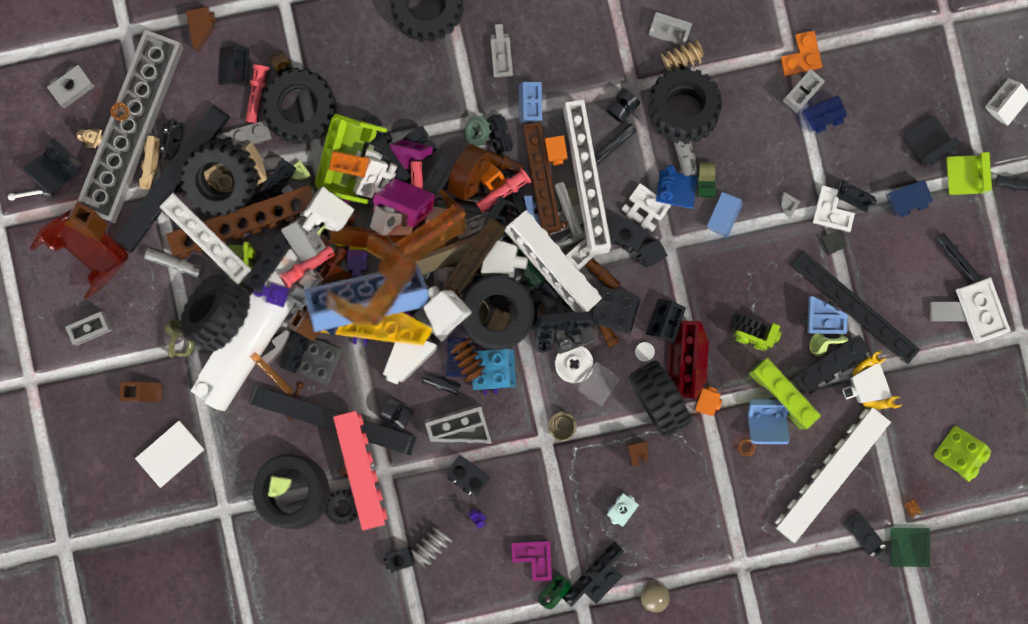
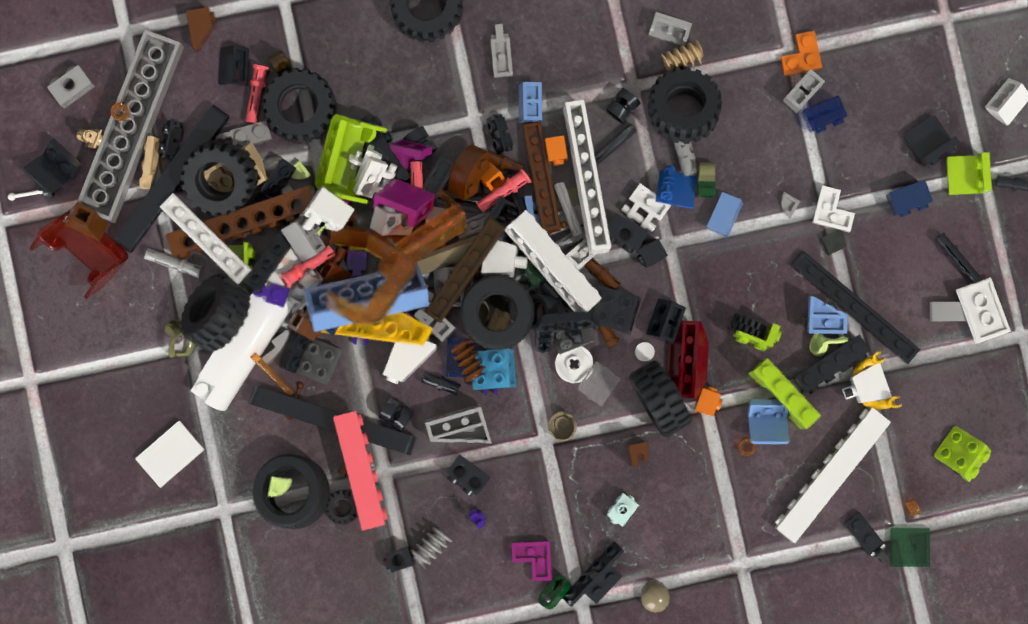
light grey brick [65,312,113,346] -> none
reddish brown slope [120,382,163,402] -> none
orange plate [329,151,369,178] -> none
white torso [424,286,472,335] -> none
sand green gear [464,116,492,146] -> none
black hinge [836,180,877,212] -> none

